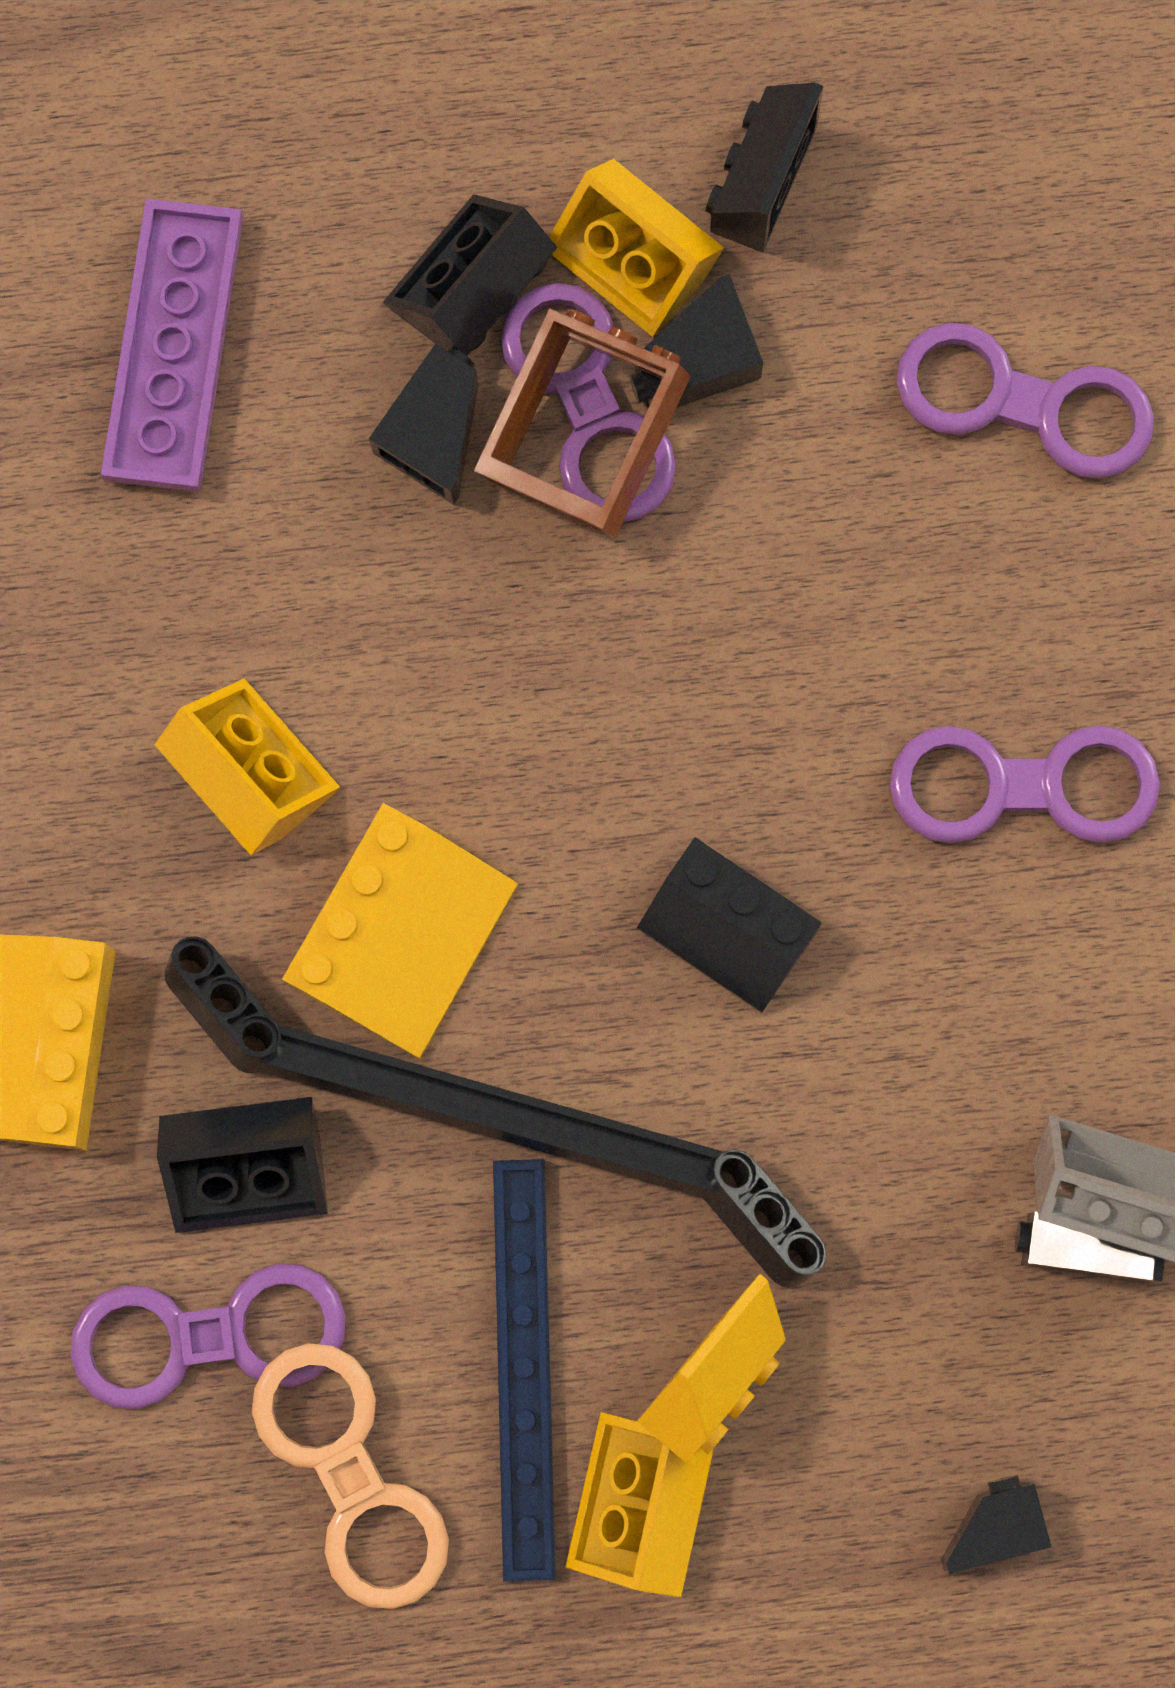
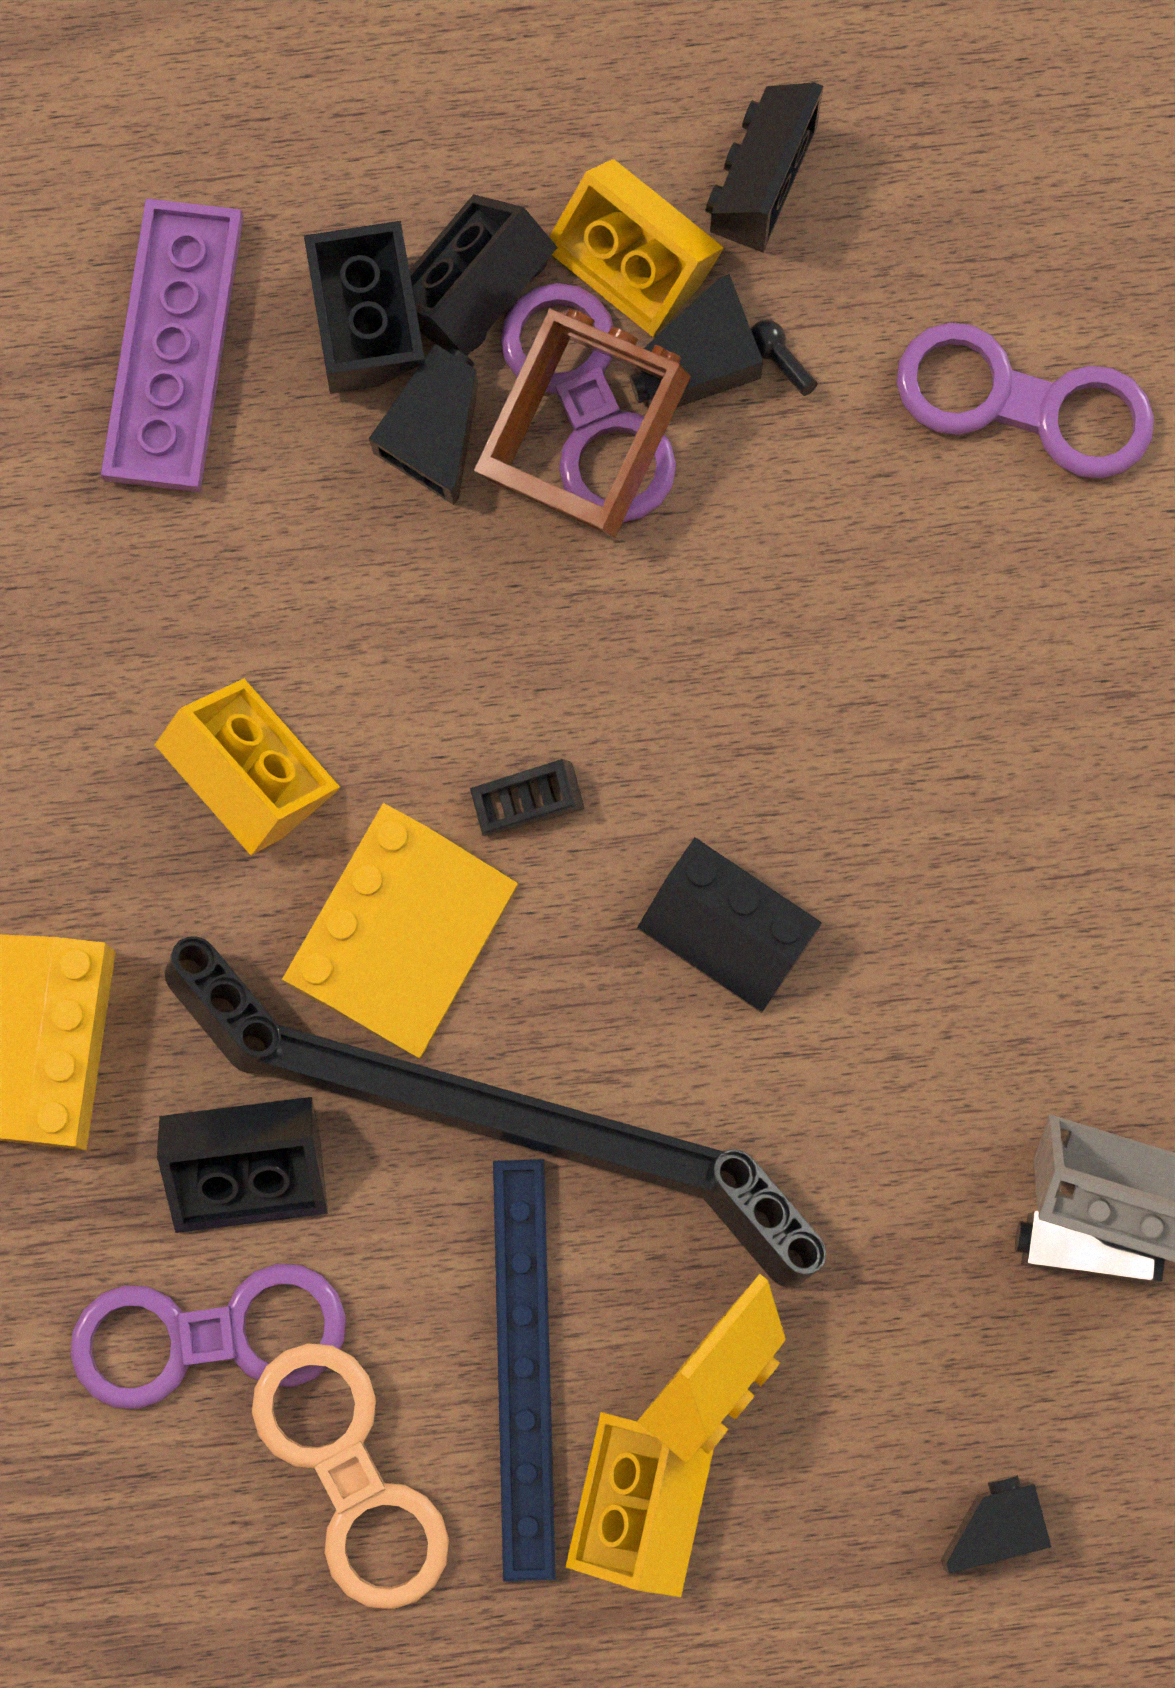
medium lavender bar [890,725,1160,844] -> none
none -> black slope [304,221,425,394]
none -> black slope [470,759,584,836]
none -> black bar [751,320,818,396]

